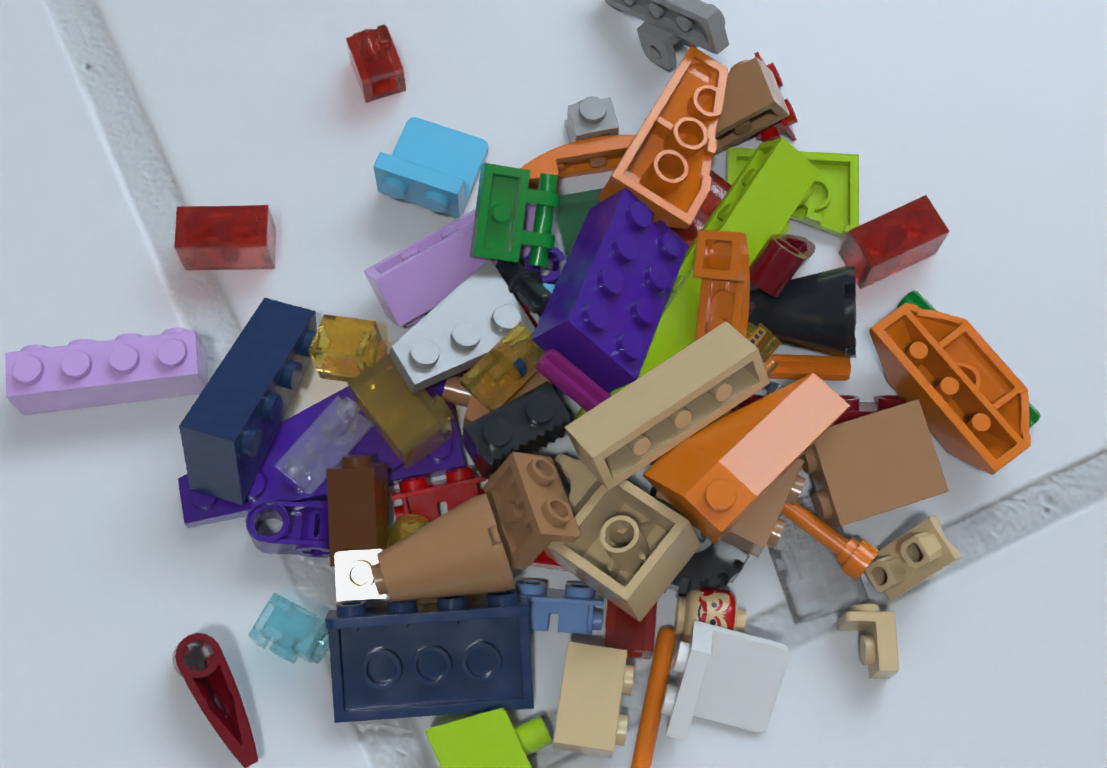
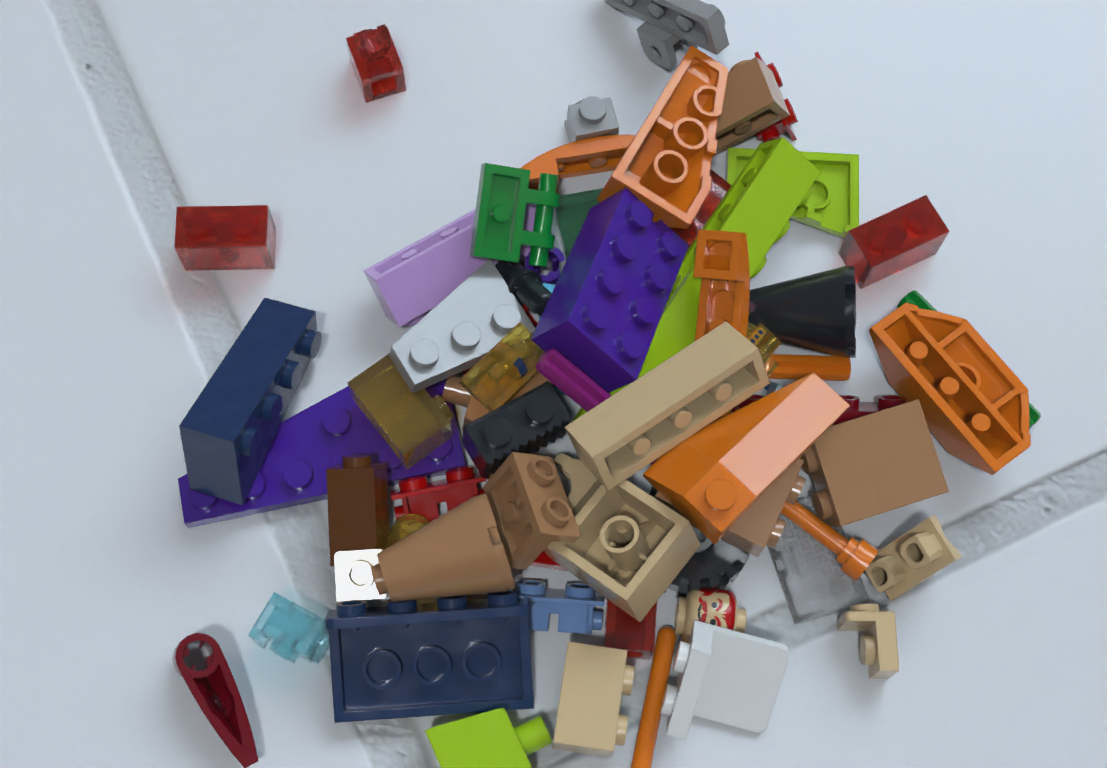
lavender brick [5,328,208,415] -> none
dark purple piece [246,500,330,558] -> none
clear hinge [274,396,373,496] -> none
clear yellow brick [308,314,387,385] -> none
medium azure bracket [373,117,488,218] -> none
dark red piece [749,234,816,297] -> none

